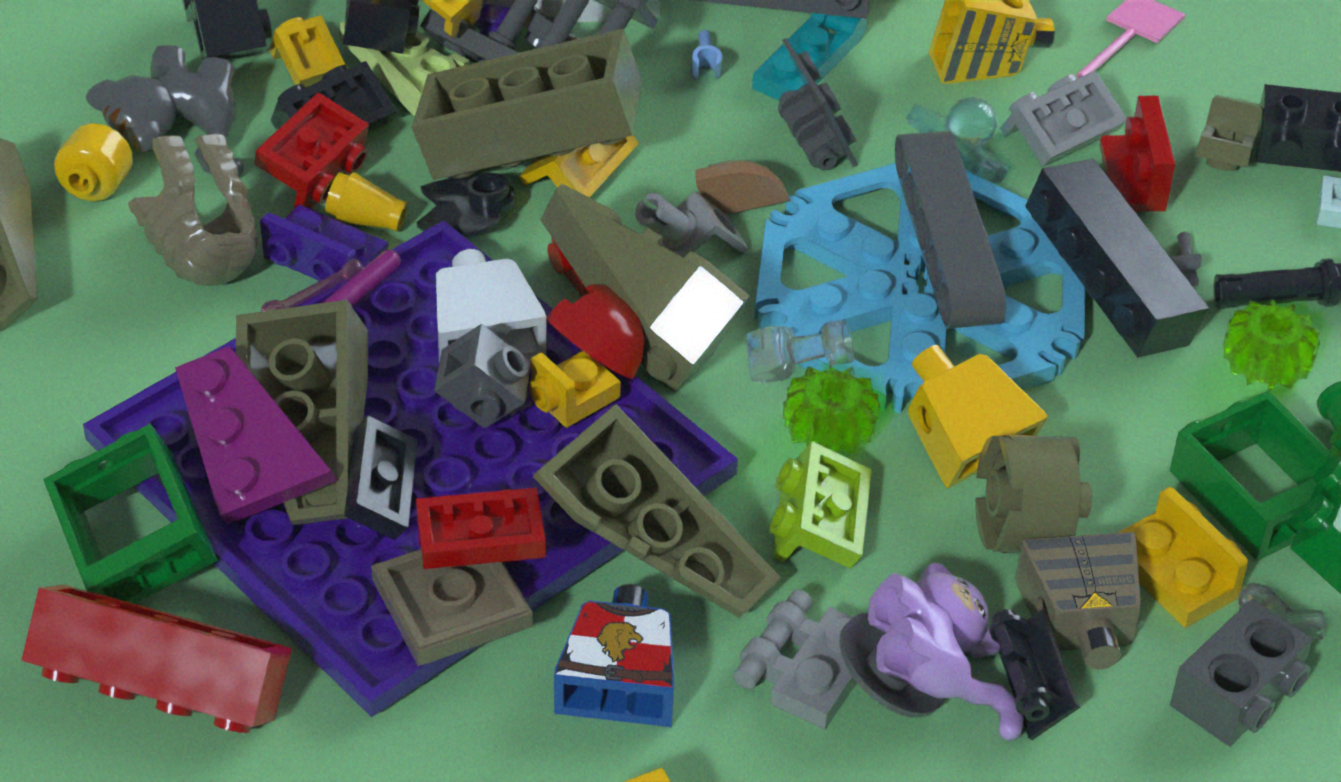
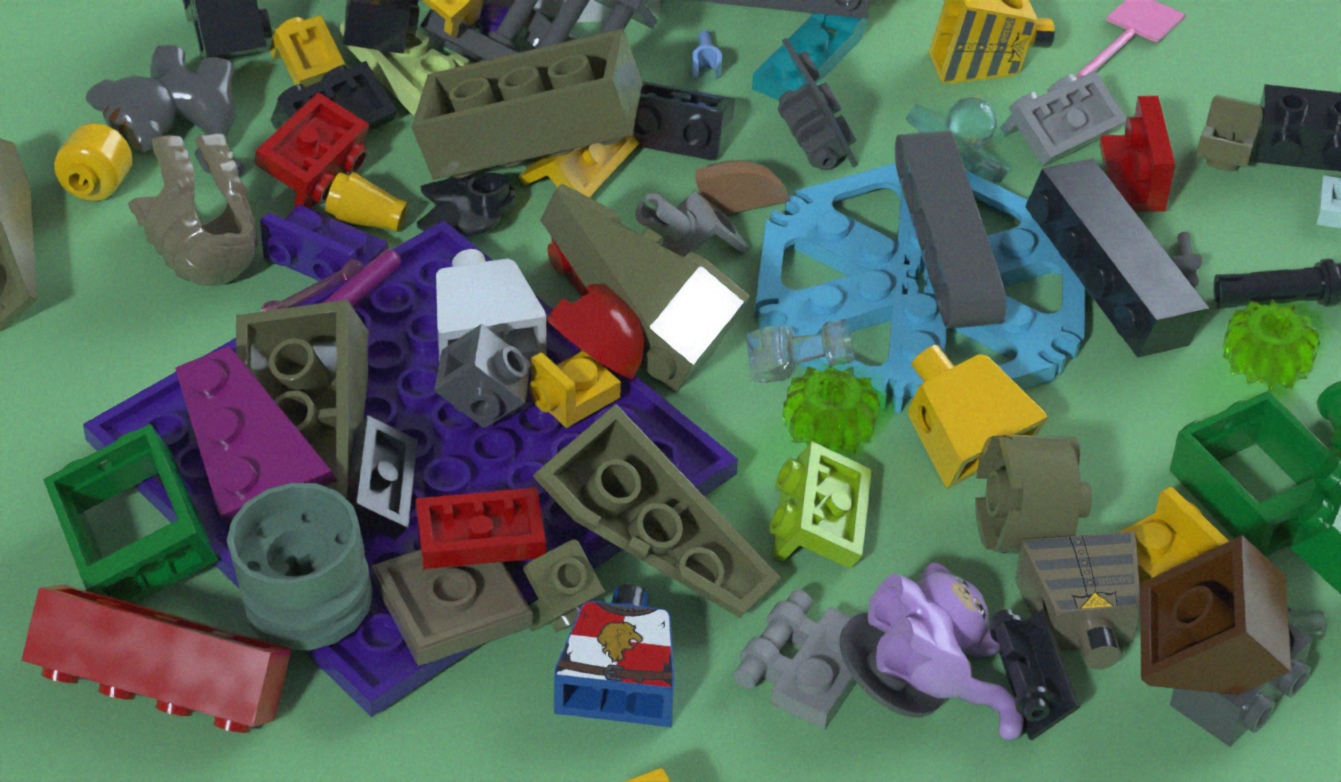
none -> sand green wheel [227,483,373,650]
none -> olive bracket [524,540,605,632]
none -> black bracket [633,81,736,161]
none -> reddish brown slope [1140,535,1291,695]

